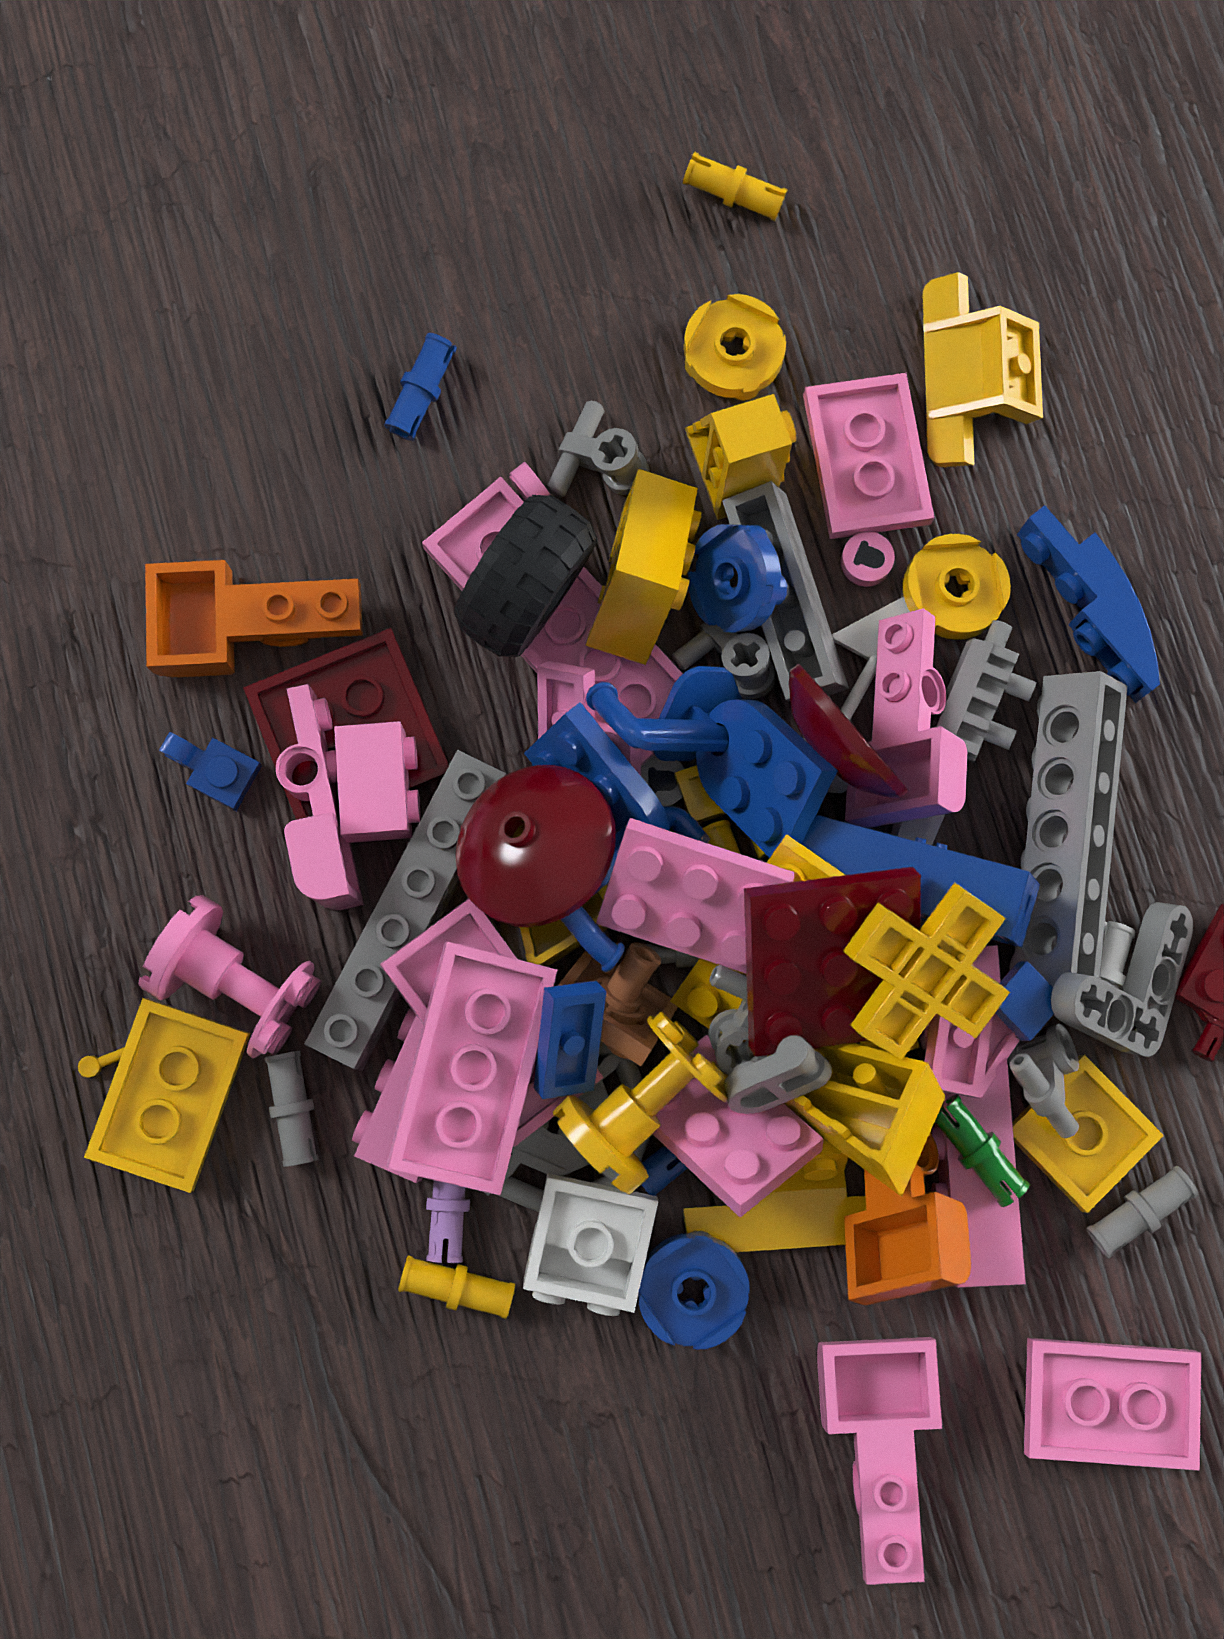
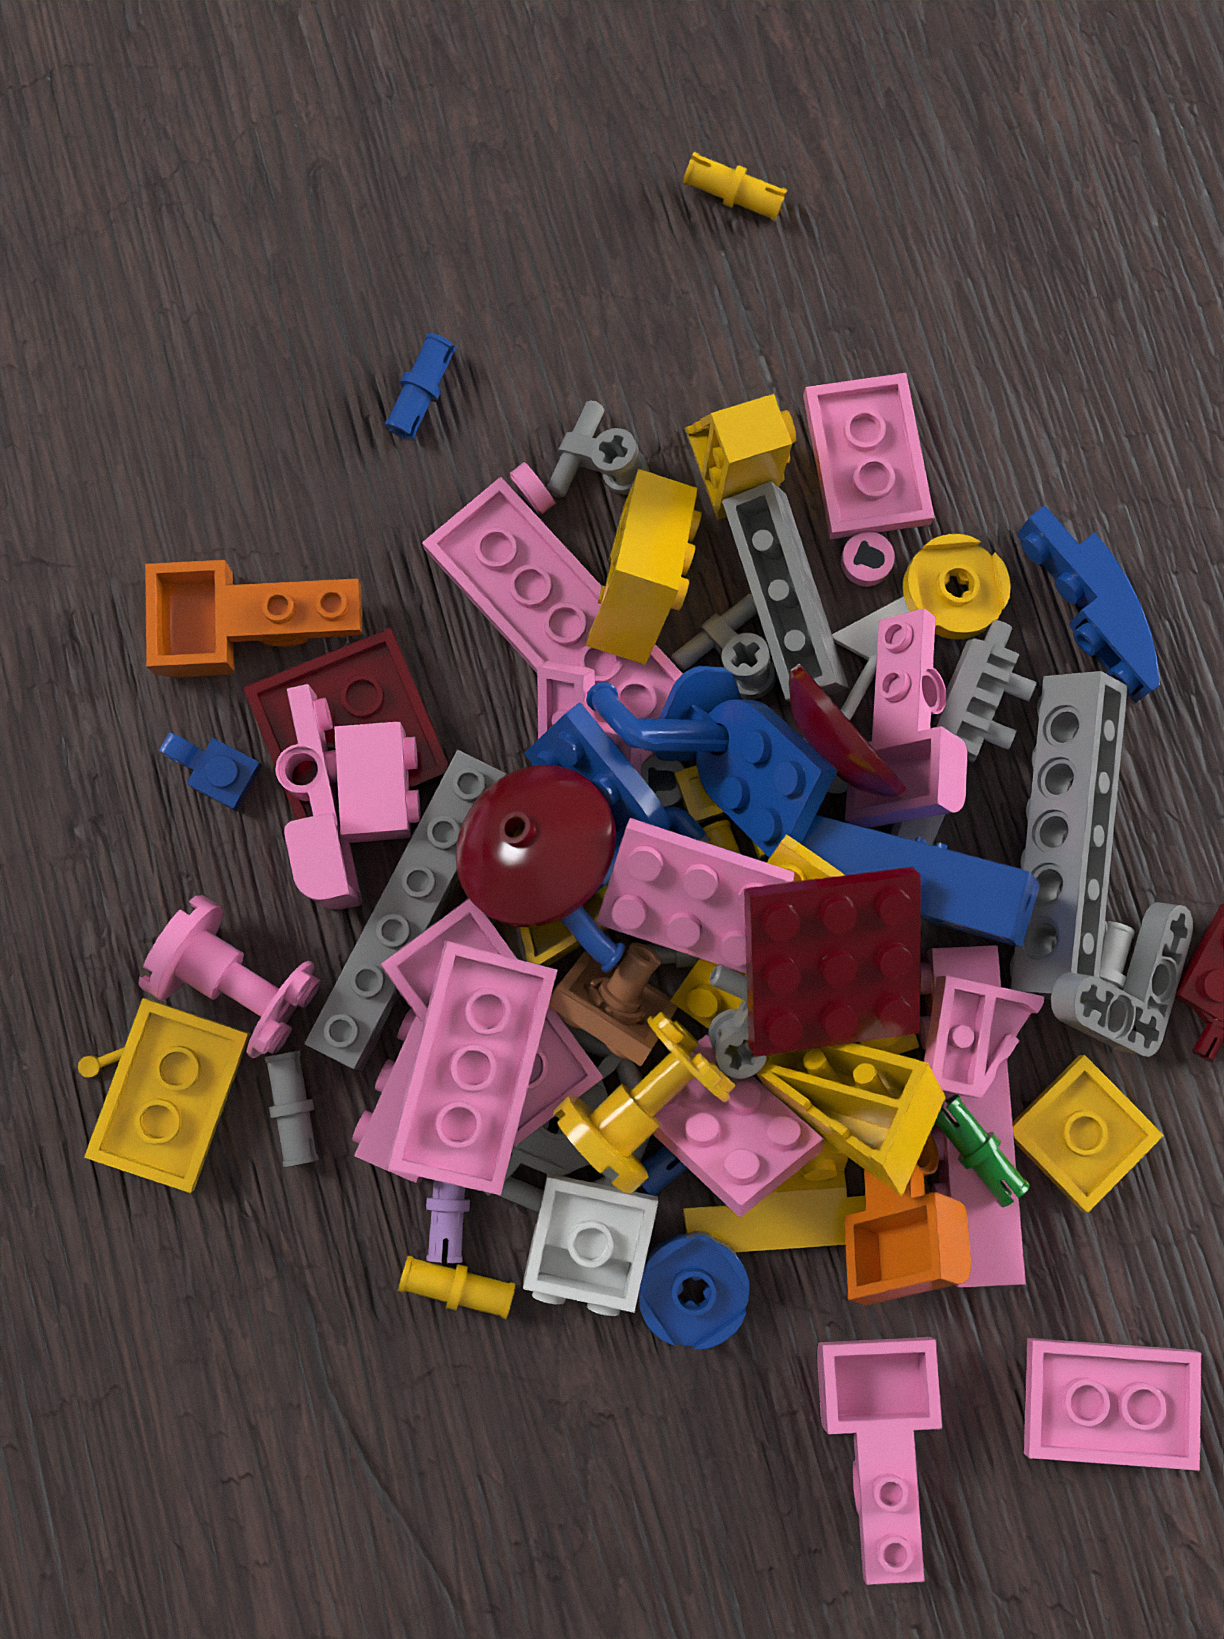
black tyre [454,495,597,657] -> none
blue plate [533,981,607,1099] -> none
yellow plate [683,294,786,401] -> none
blue plate [688,524,787,633] -> none
light grey plate [724,1035,832,1114] -> none
yellow plate [843,882,1010,1060] -> none
yellow plate [923,272,1043,467] -> none
blue tile [995,961,1054,1041] -> none
light grey piece [1007,1024,1079,1138] -> none
light grey pin [1086,1166,1199,1259] -> none

